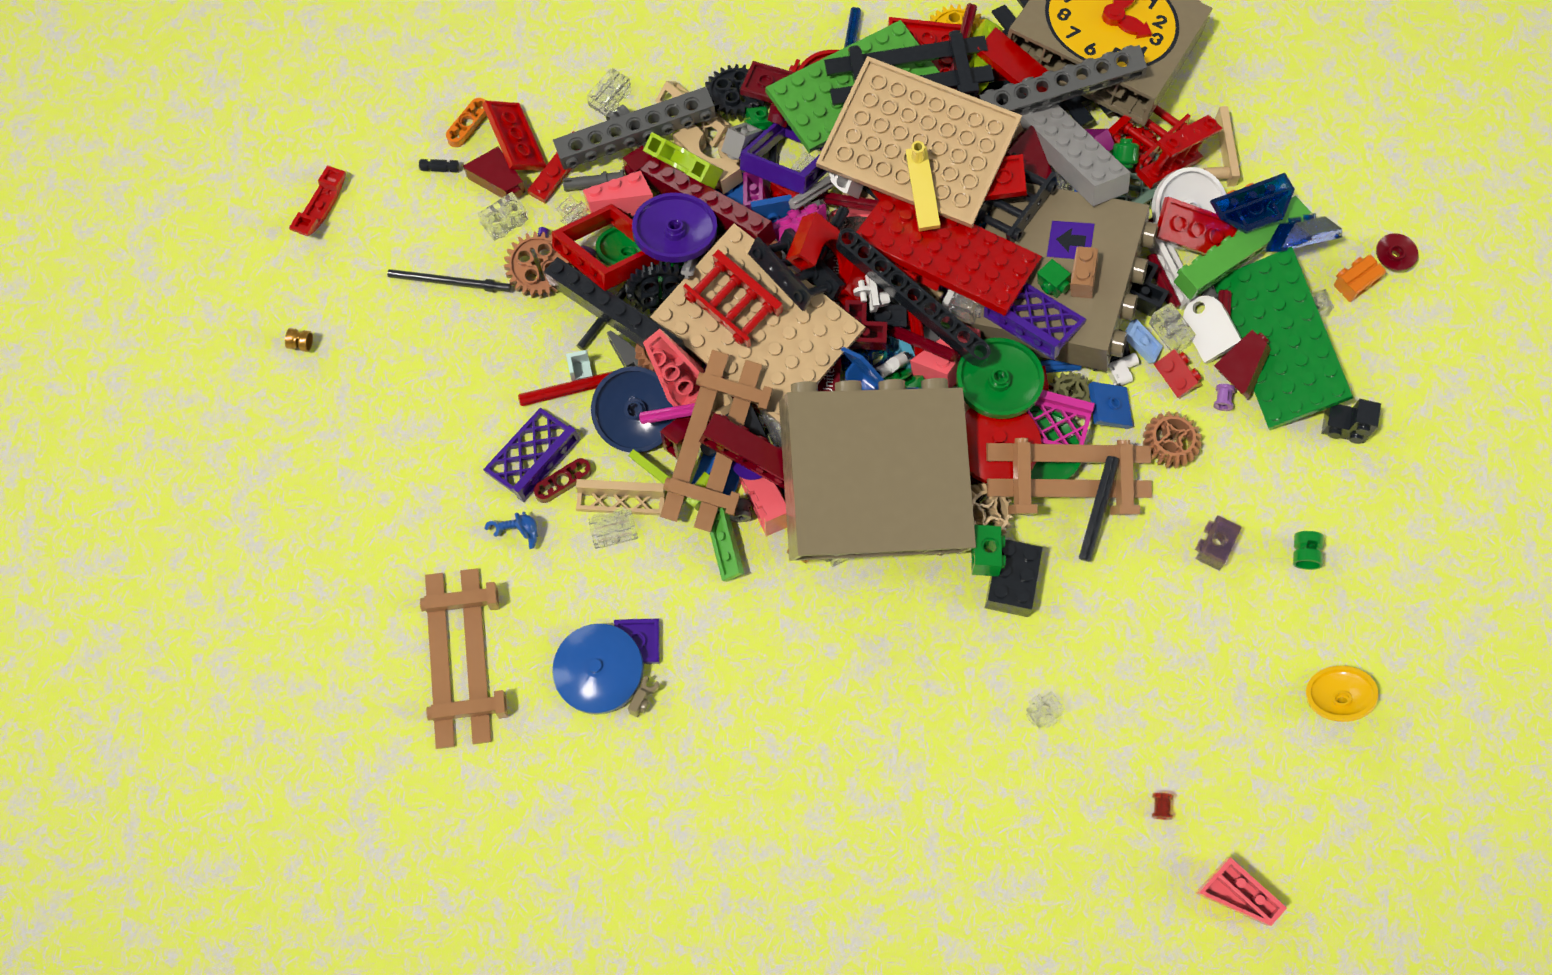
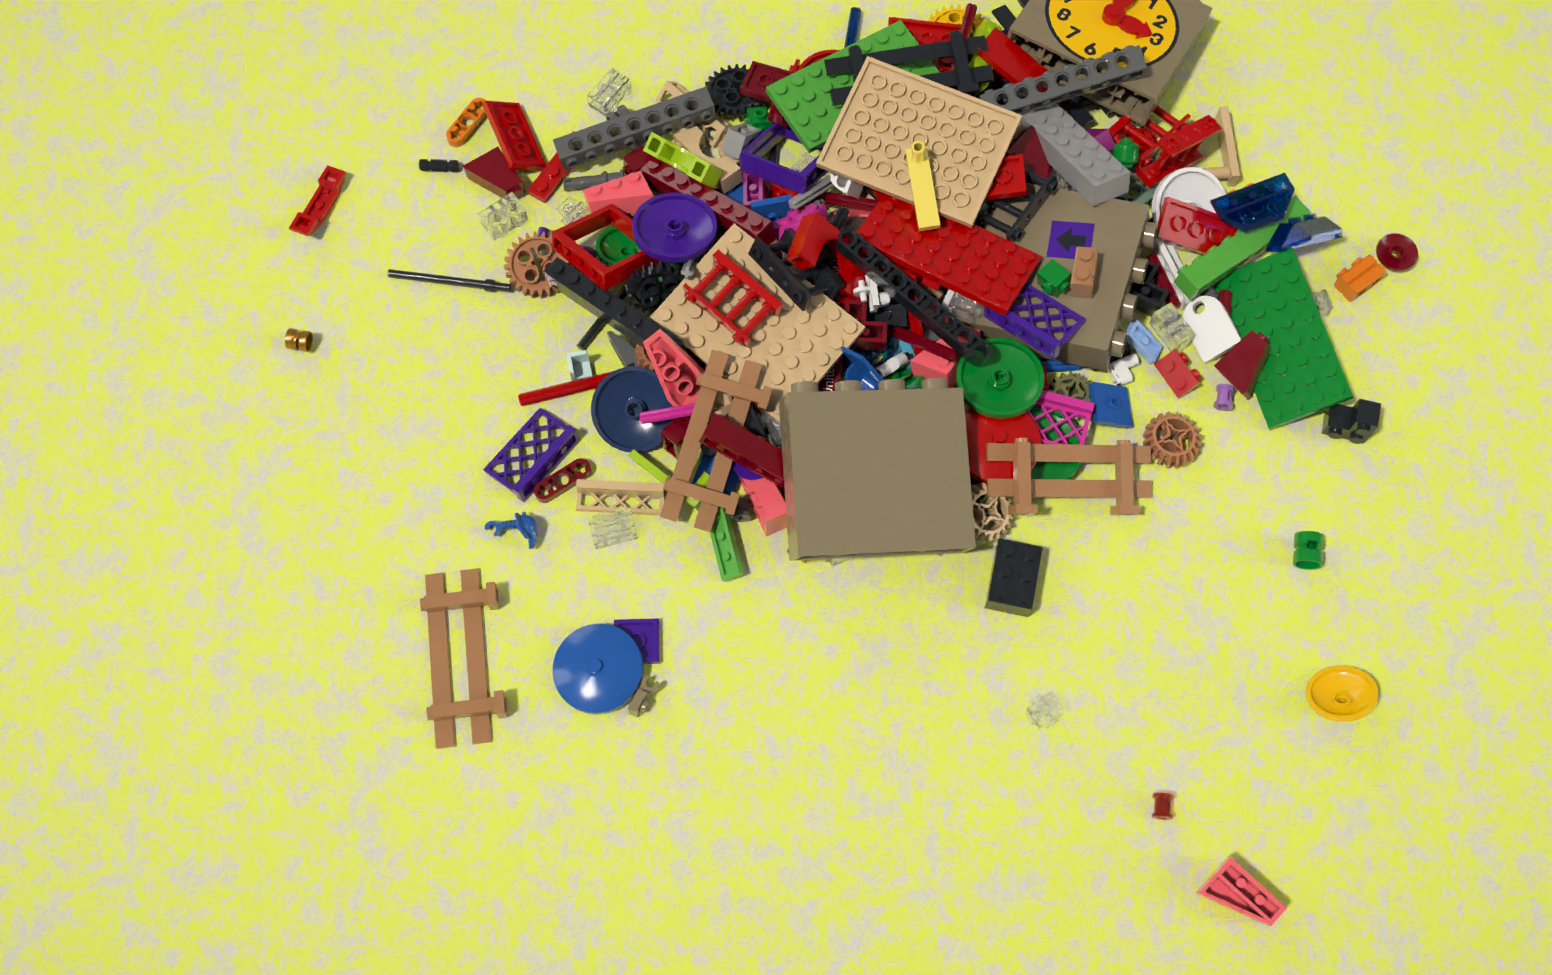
green brick [971,525,1006,576] -> none
black axle [1079,456,1120,562] -> none
brick [1195,515,1242,571] -> none

